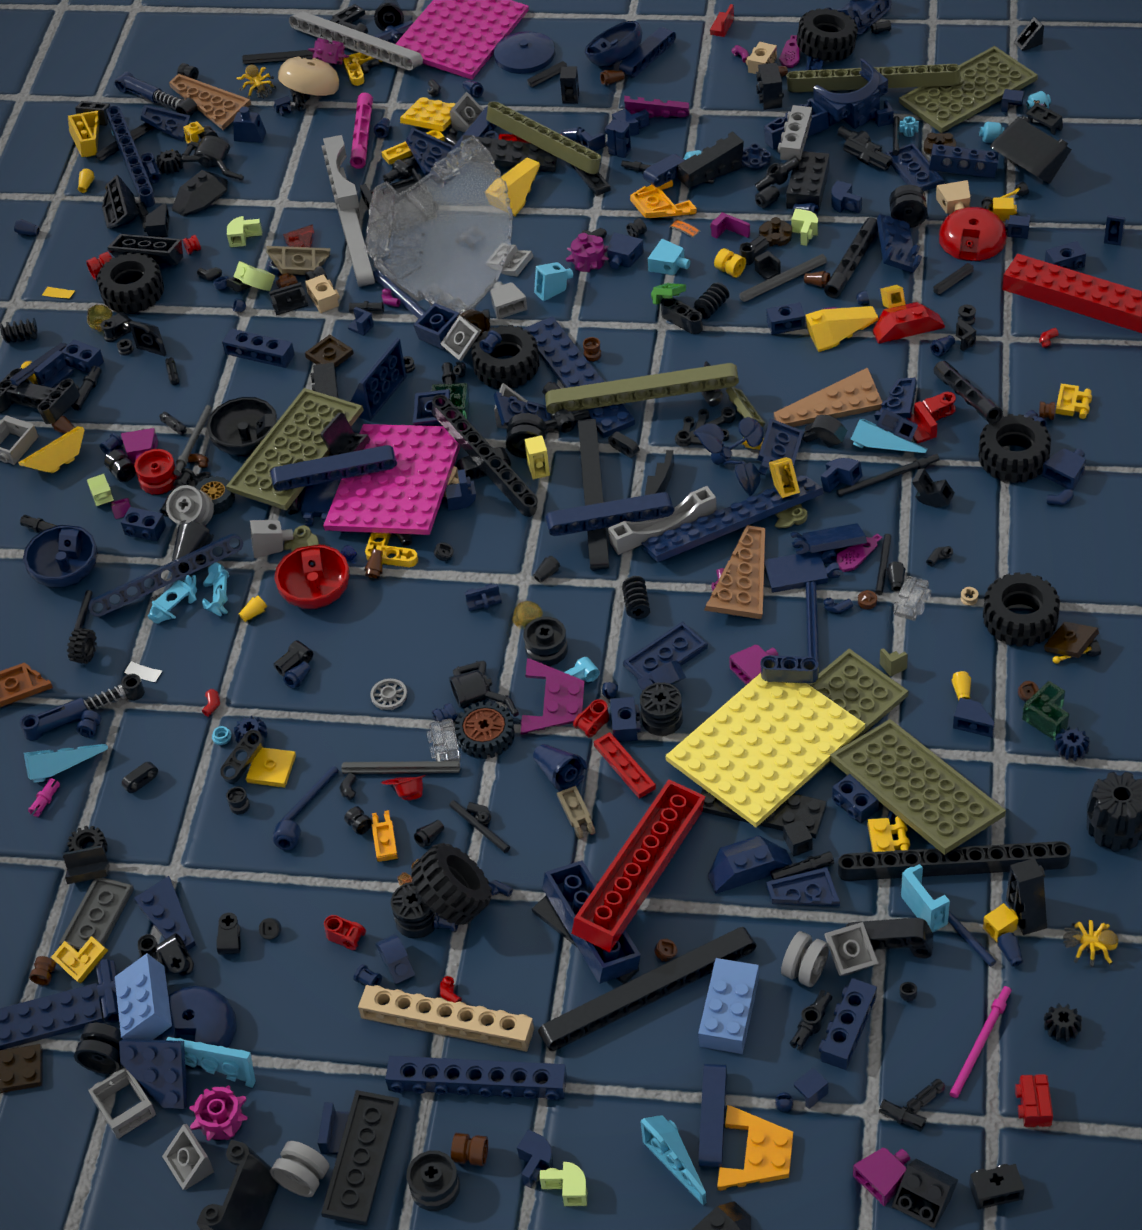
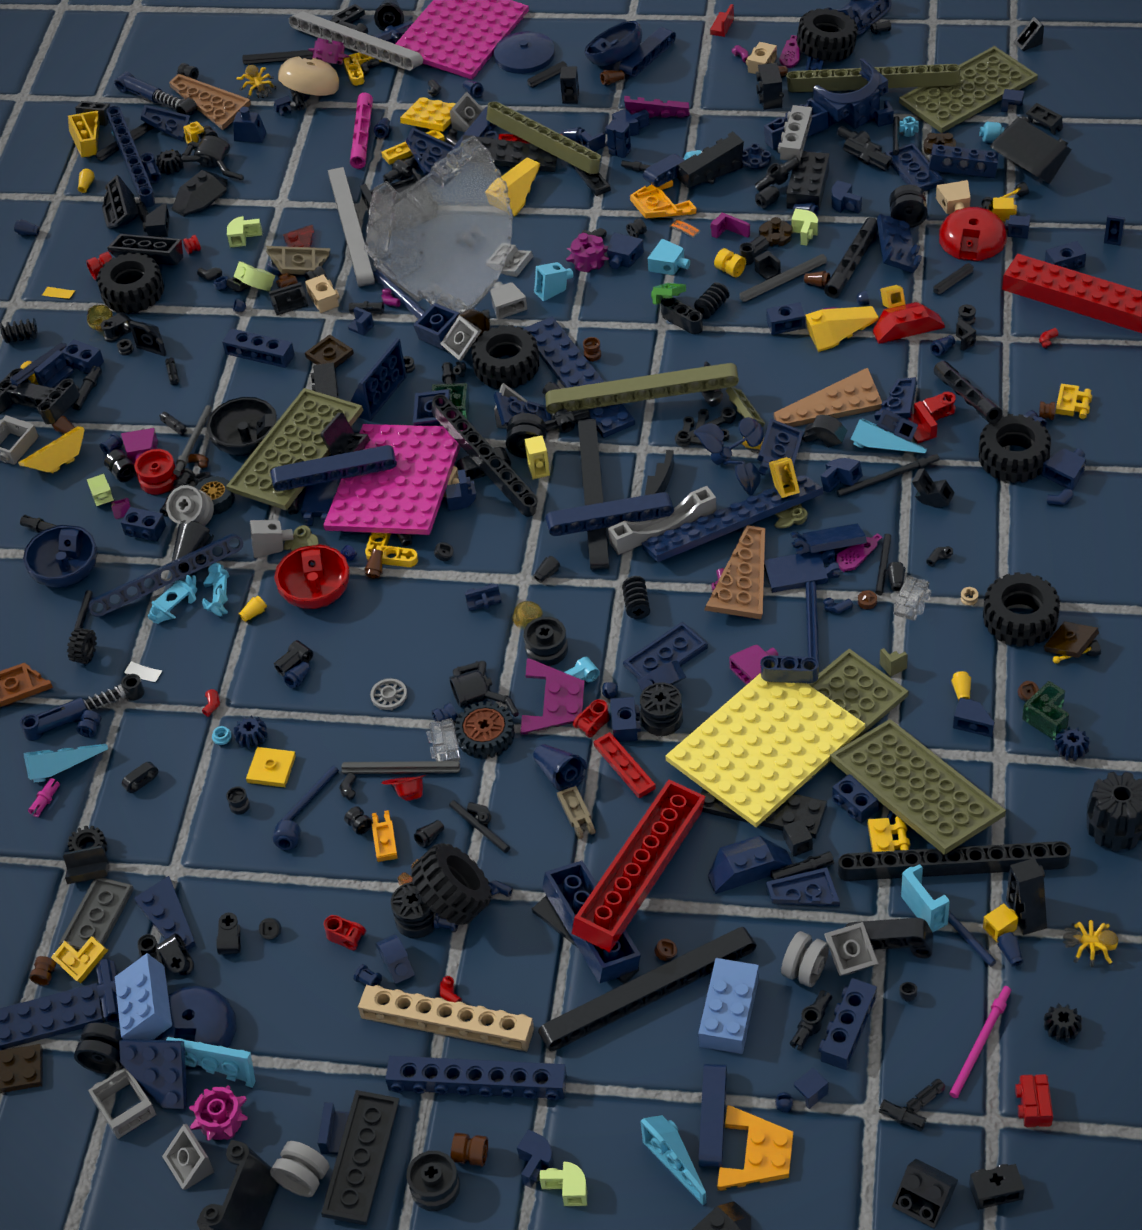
black beam [220,730,264,783] -> none
light grey arch [322,135,359,211] -> none
dark blue bush [479,330,502,354] -> none
black beam [608,431,640,458] -> none
magenta torso [853,1148,910,1206] -> none
medium azure head [1026,91,1051,111] -> none

